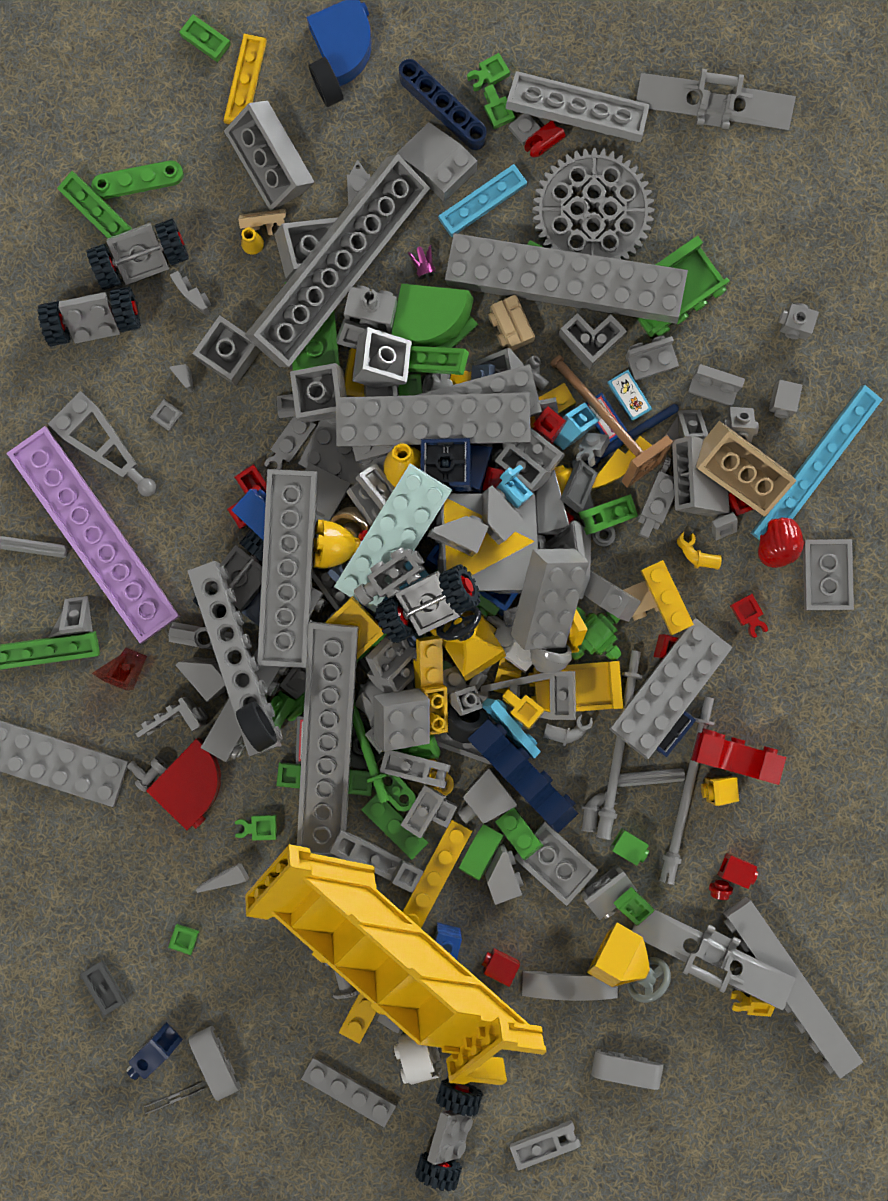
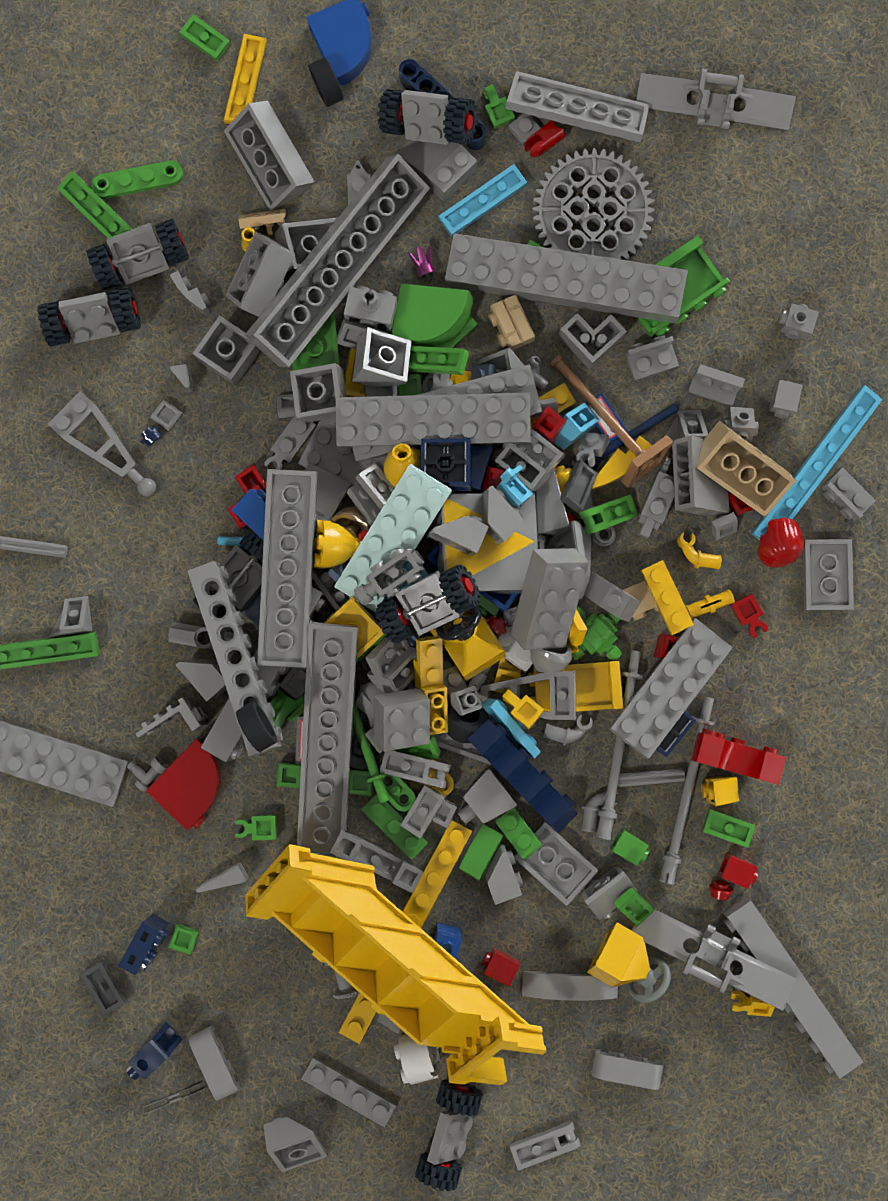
lavender plate [7,426,180,644] -> none
clear red slope [92,647,147,690] -> none
bright green plate [467,53,510,91] -> none
tile [607,370,652,422] -> none
none -> dark blue piece [118,914,169,975]
none -> dark blue plate [141,426,163,447]
none -> medium azure piece [217,536,244,548]
none -> light grey brick [225,231,295,317]
none -> light grey slope [263,1117,328,1172]
none -> plate [377,89,478,145]
none -> red plate [487,615,508,637]
none -> yellow pin [685,589,735,619]
none -> bright green plate [701,809,756,848]
none -> light grey bracket [821,467,876,521]

